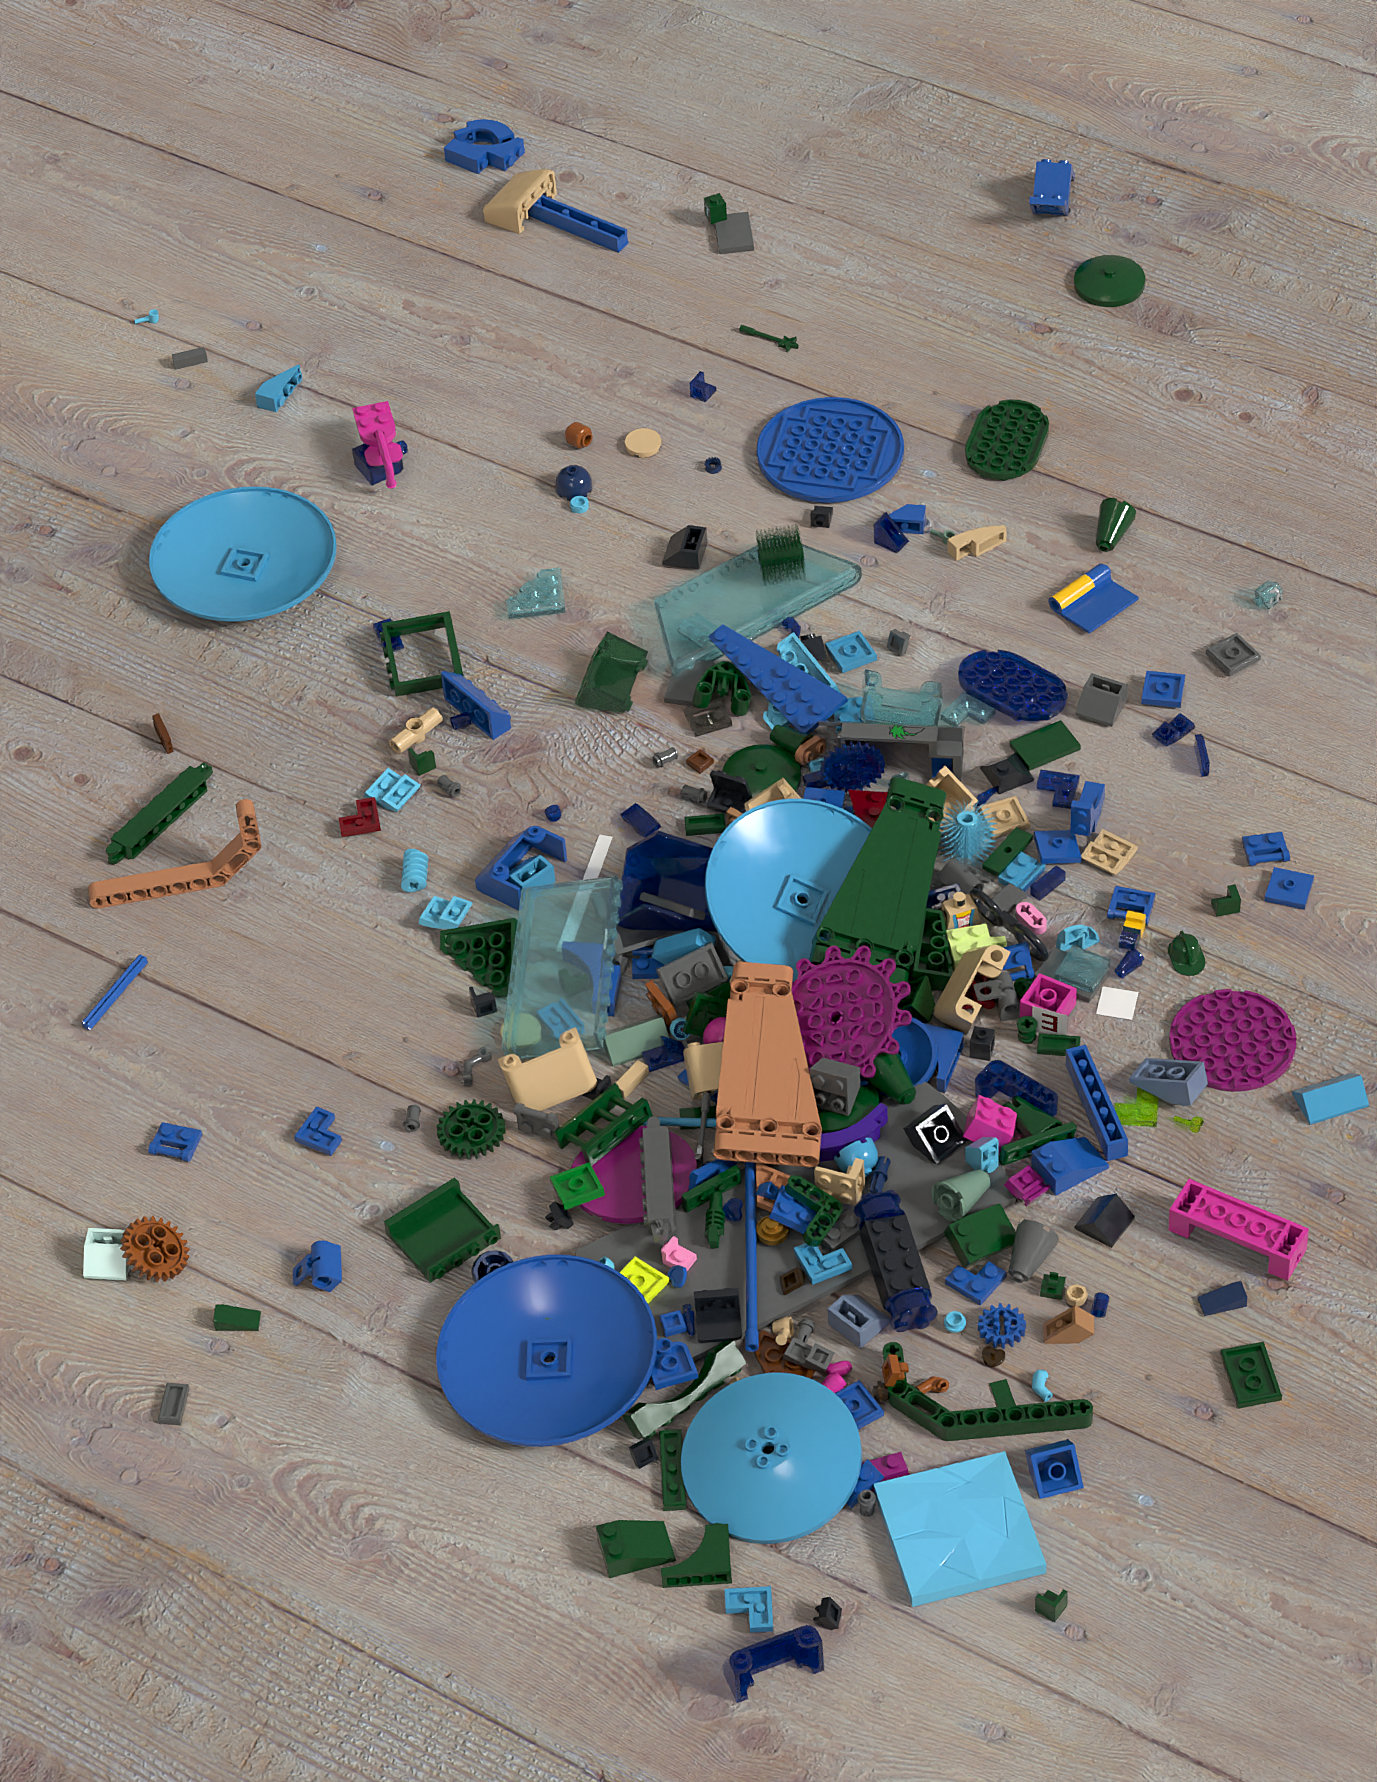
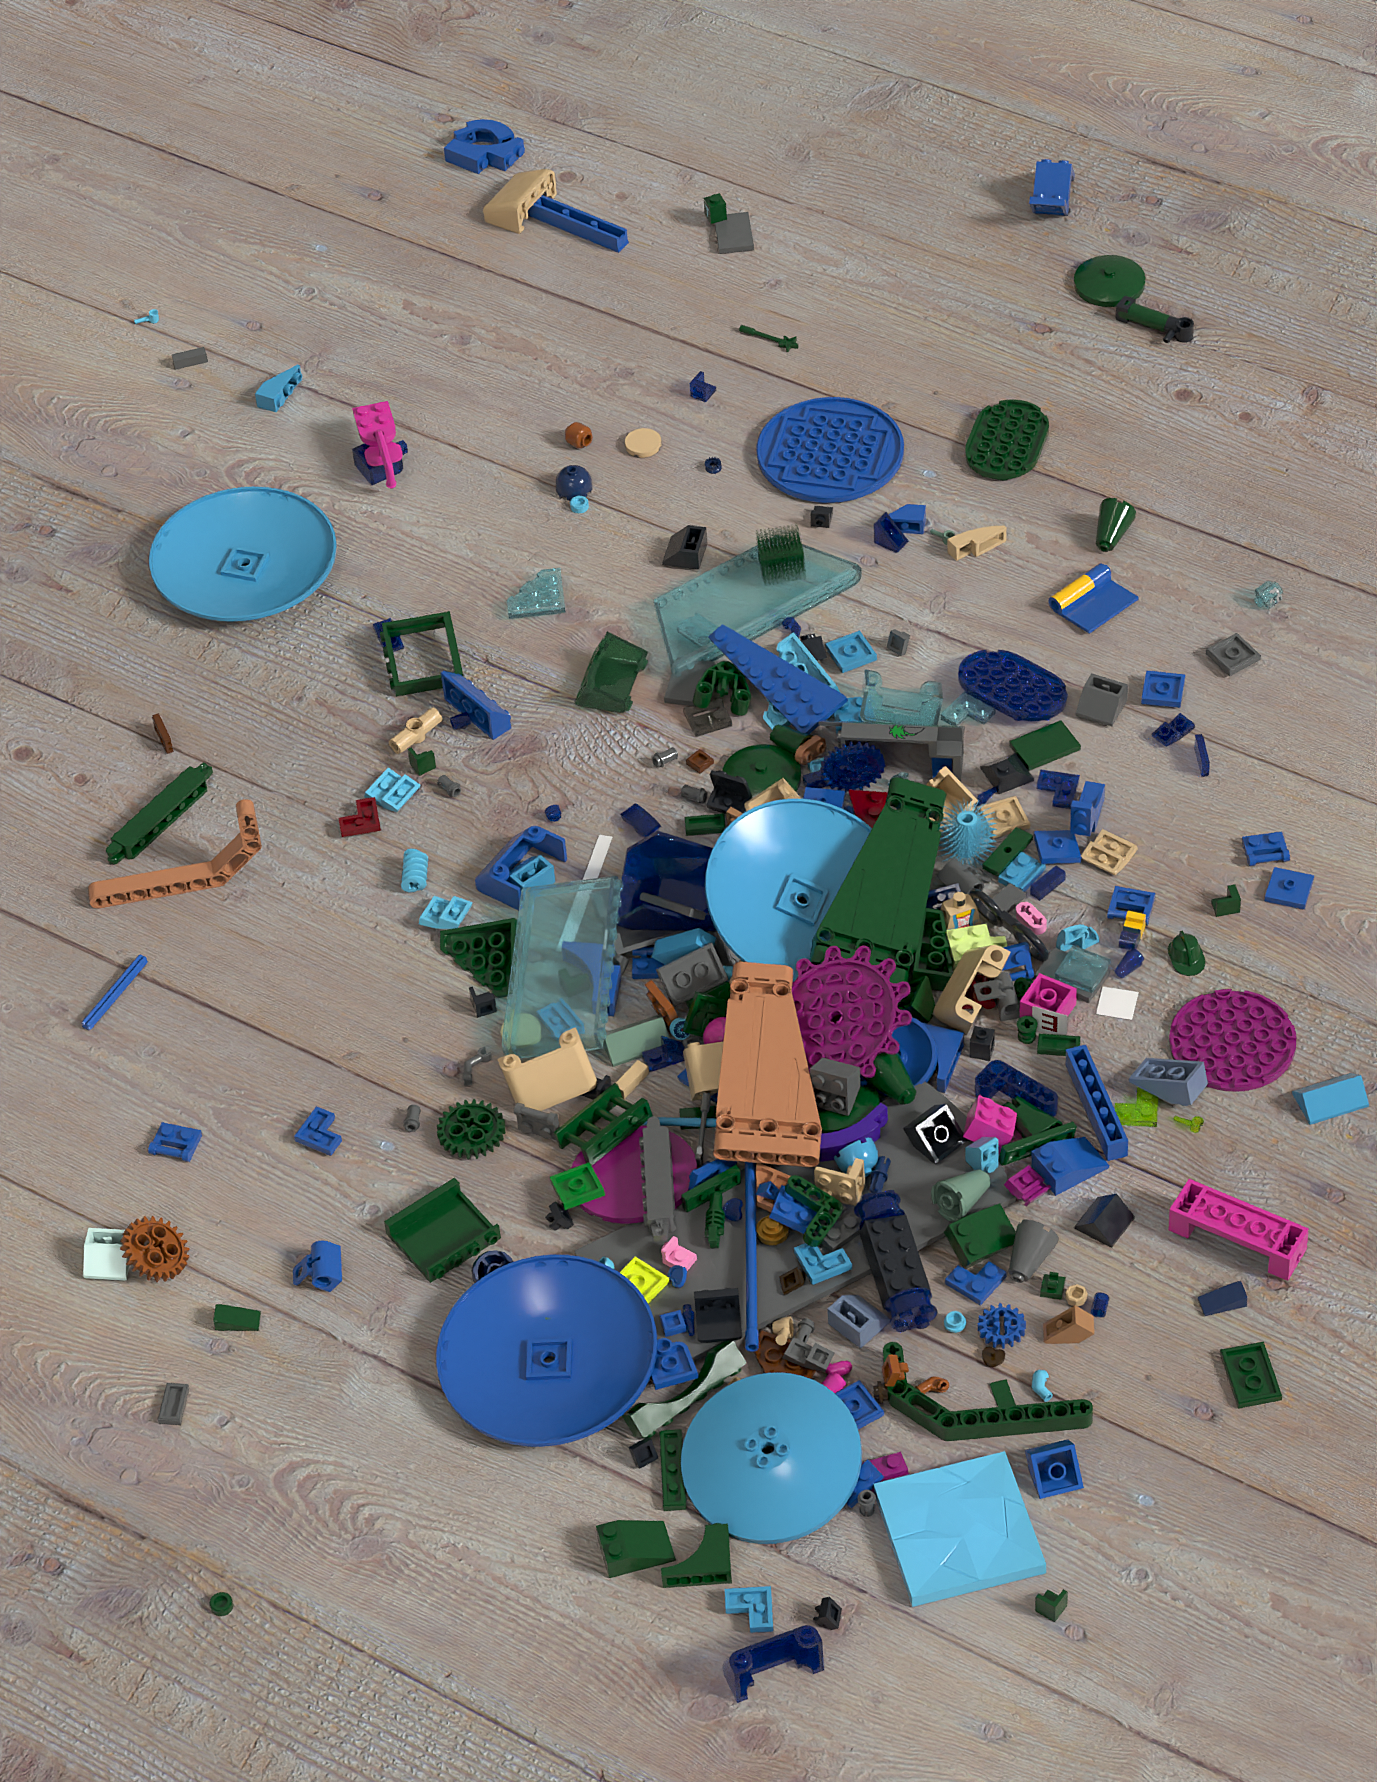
none -> dark green tile [209,1592,233,1616]
none -> piece [1116,295,1194,343]

